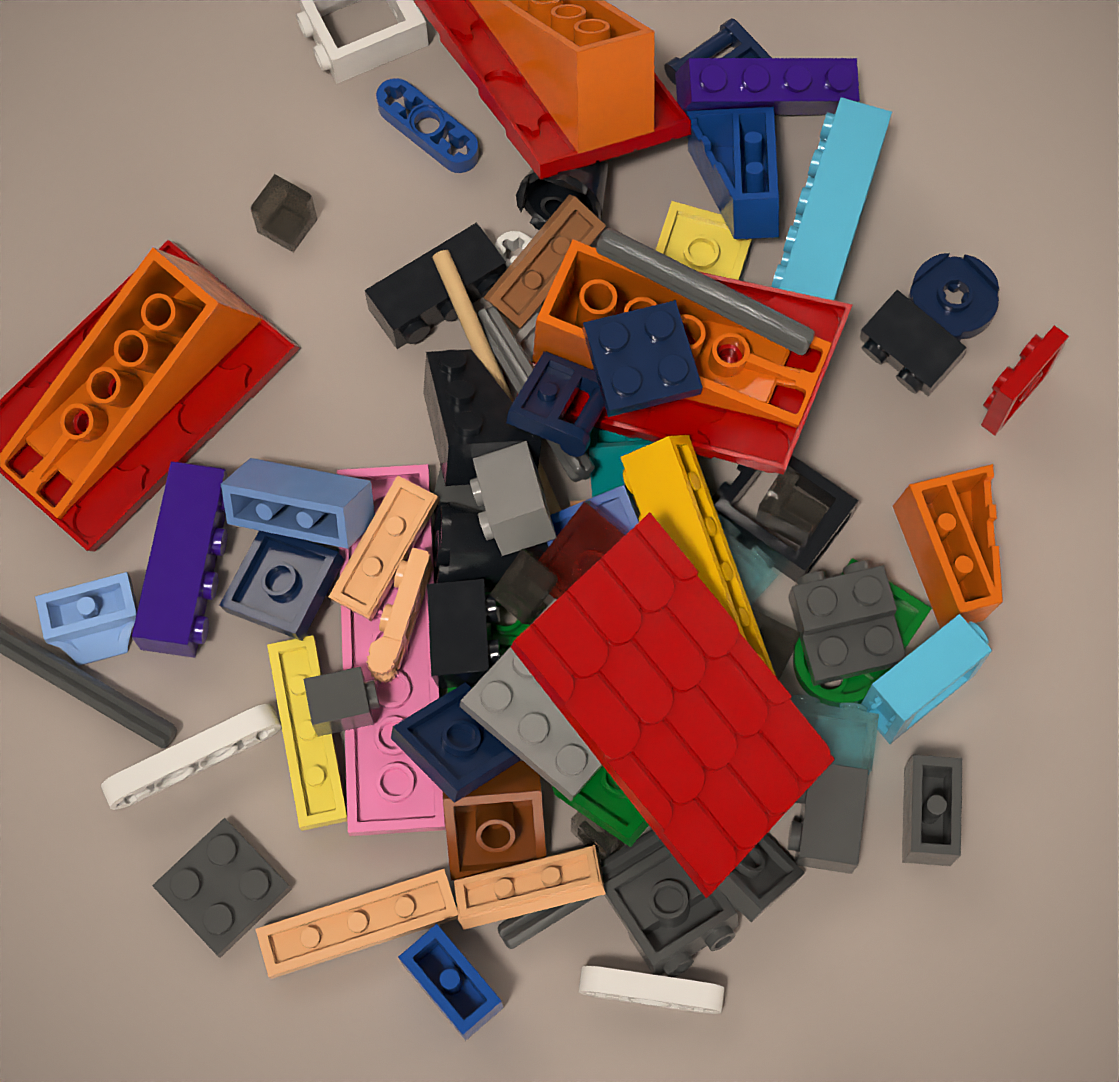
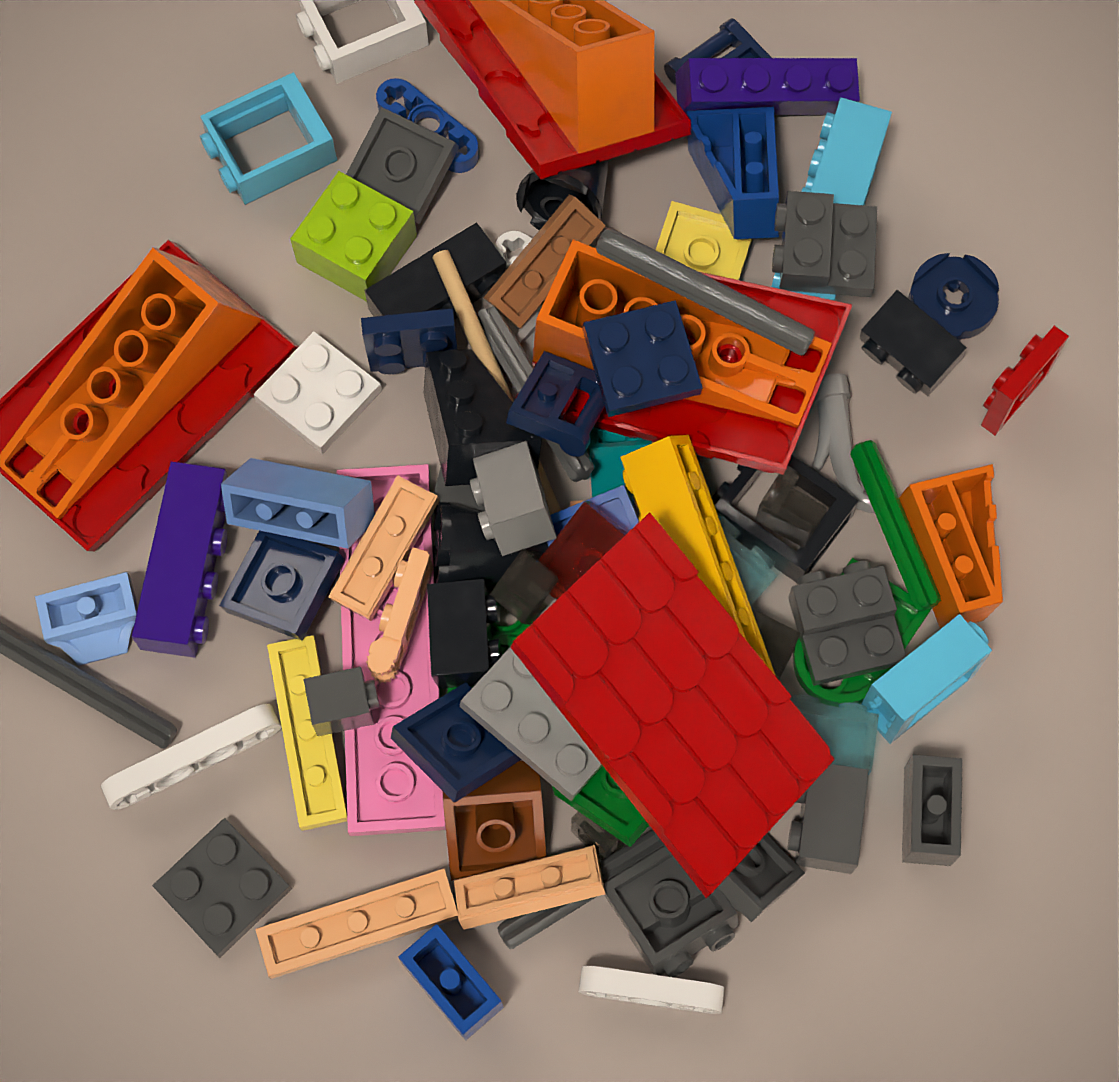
clear smoke panel [250,174,318,253] -> none
none -> medium azure window [199,72,337,205]
none -> white plate [254,331,382,455]
none -> lime brick [290,171,417,302]
none -> dark grey plate [346,107,459,224]
none -> dark blue plate [361,308,458,375]
none -> dark grey plate [772,191,877,297]
none -> light grey plant [812,373,896,513]
none -> green axle [850,440,941,611]

